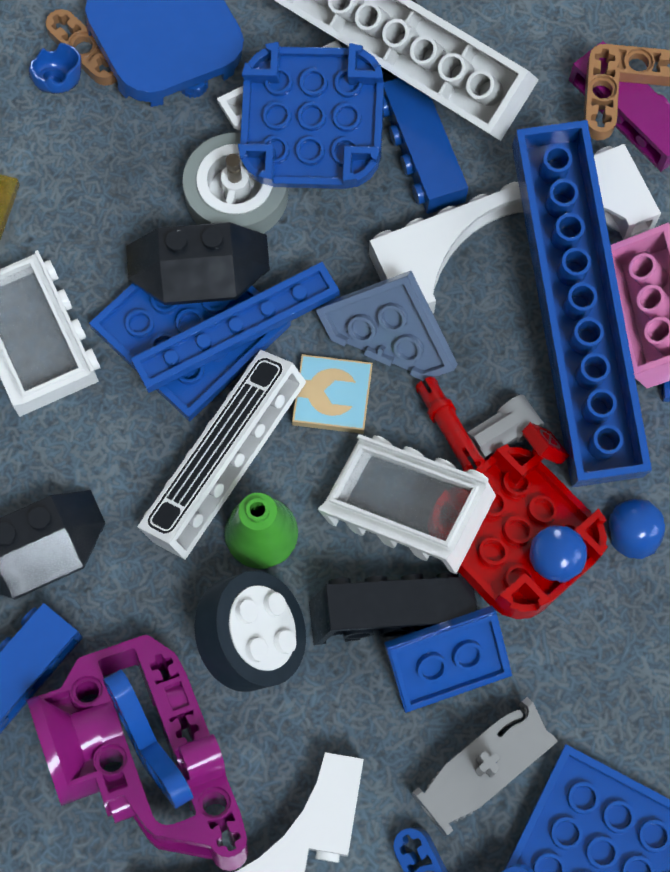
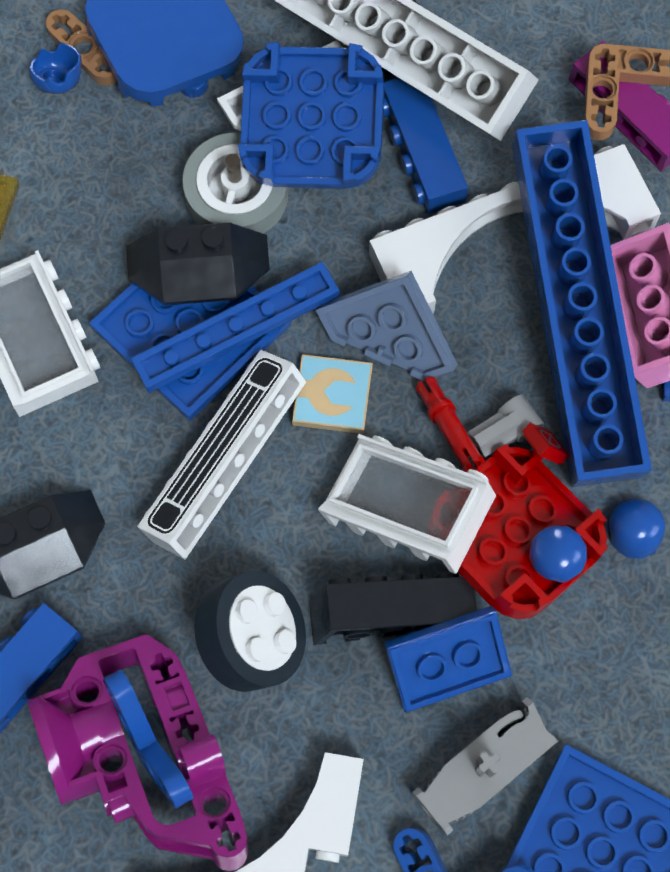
bright green cone [224,493,298,569] -> none

